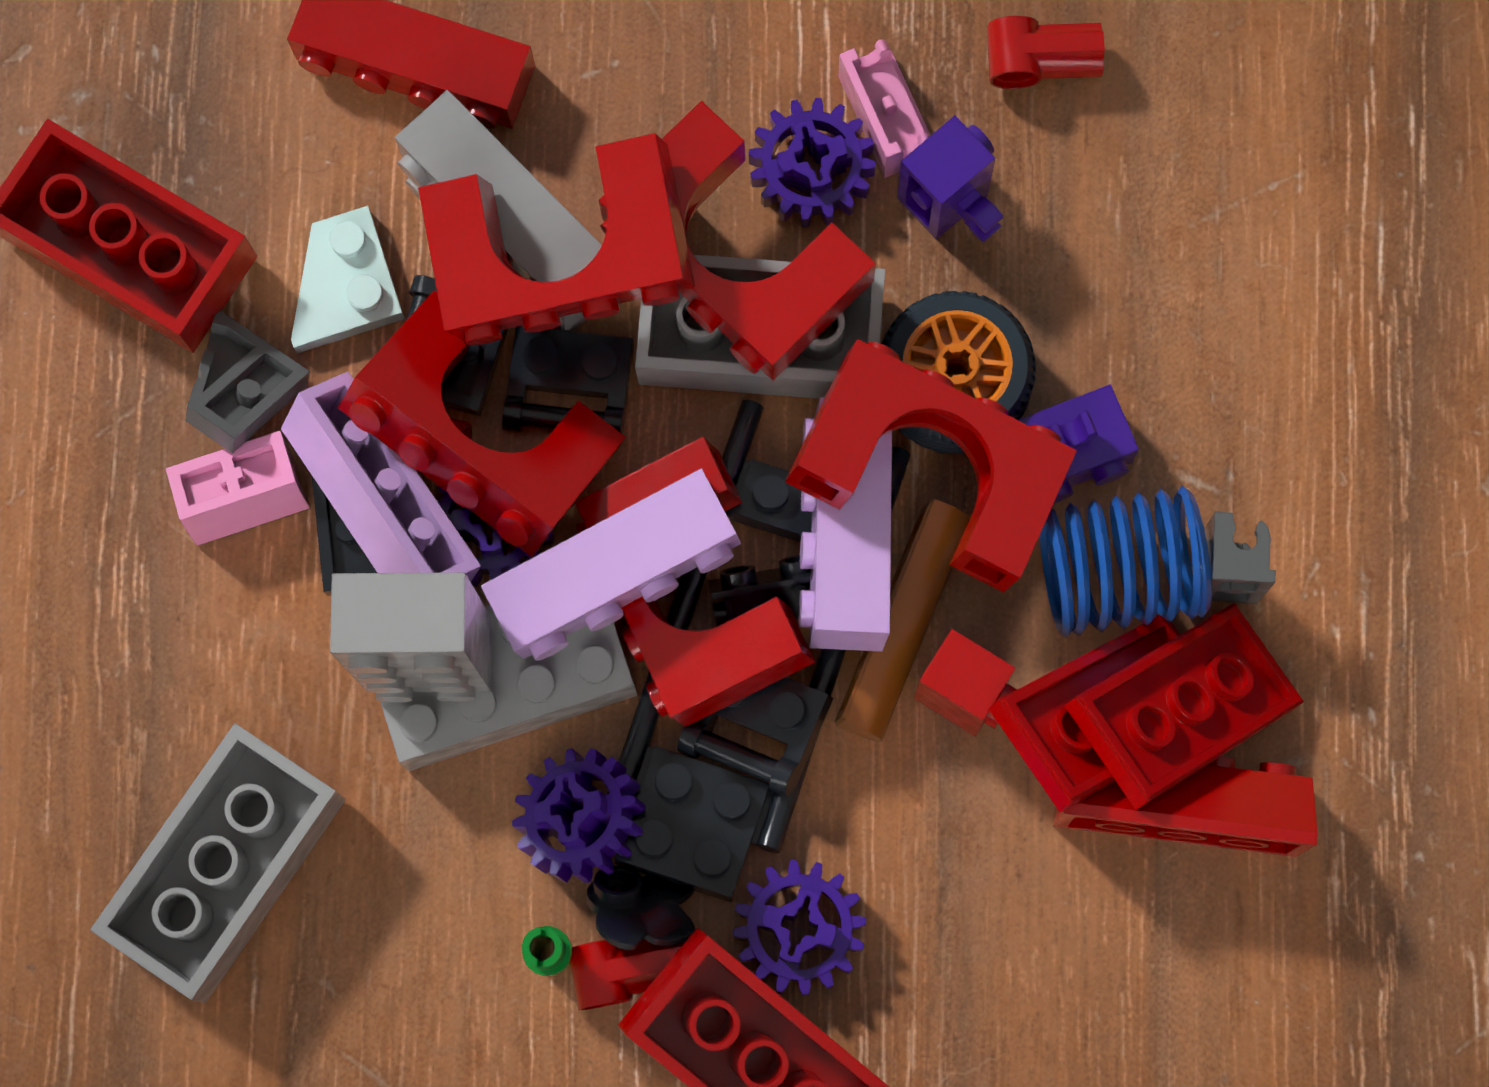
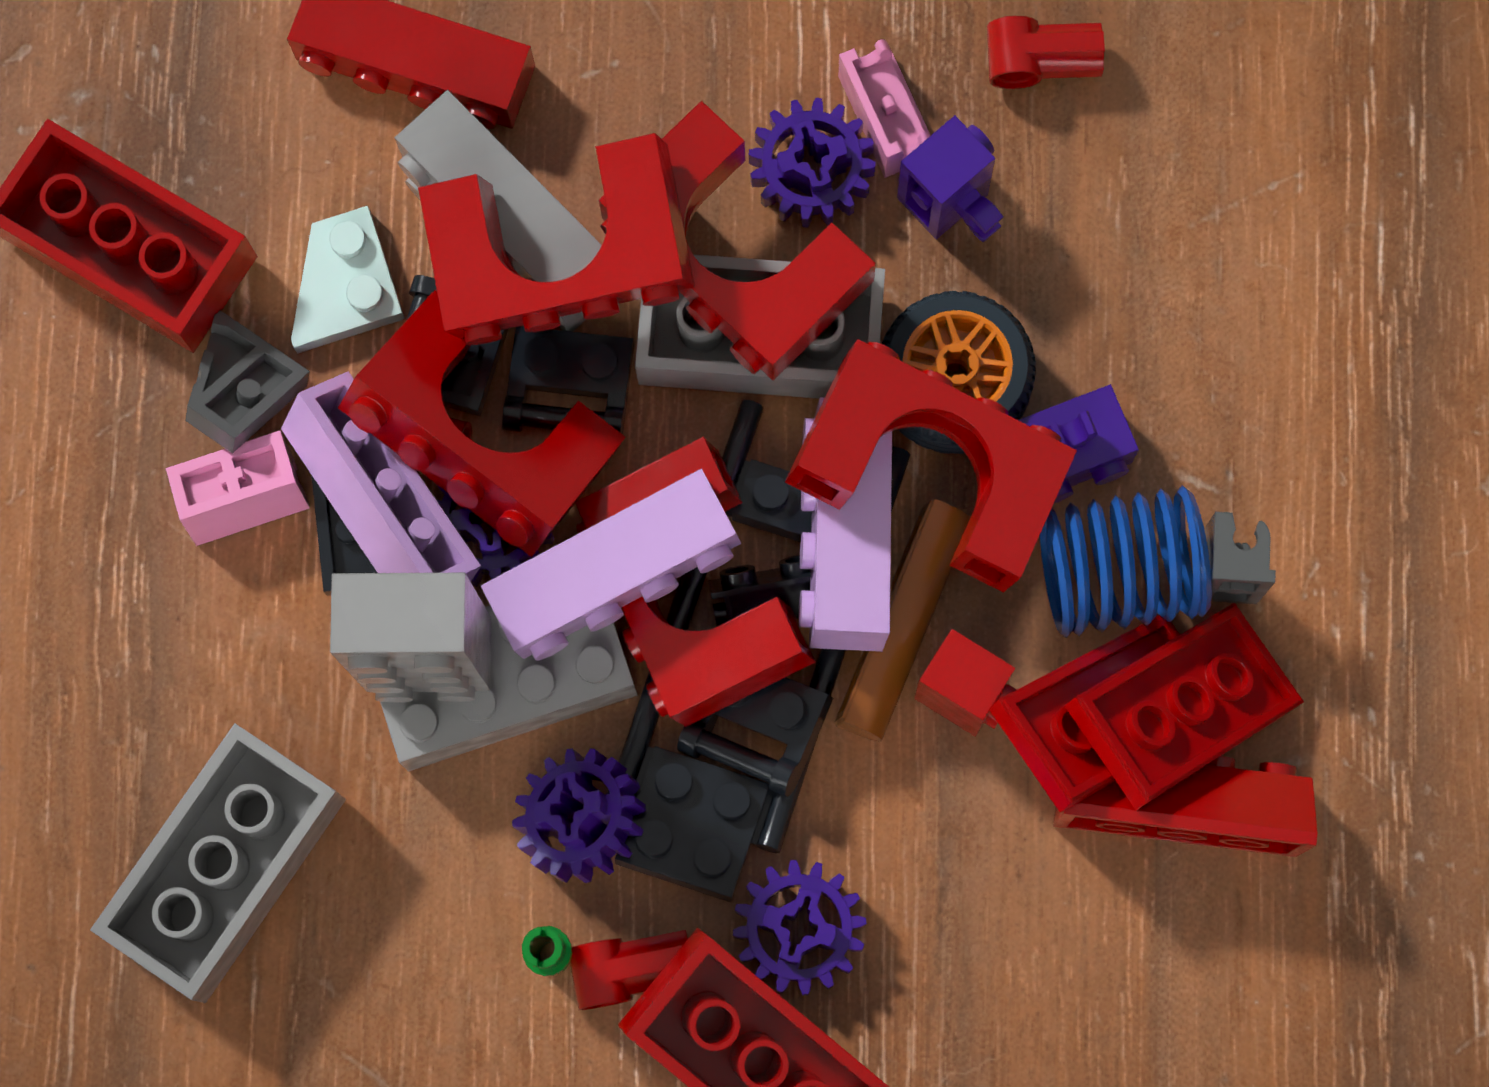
black plate [586,866,695,950] -> none

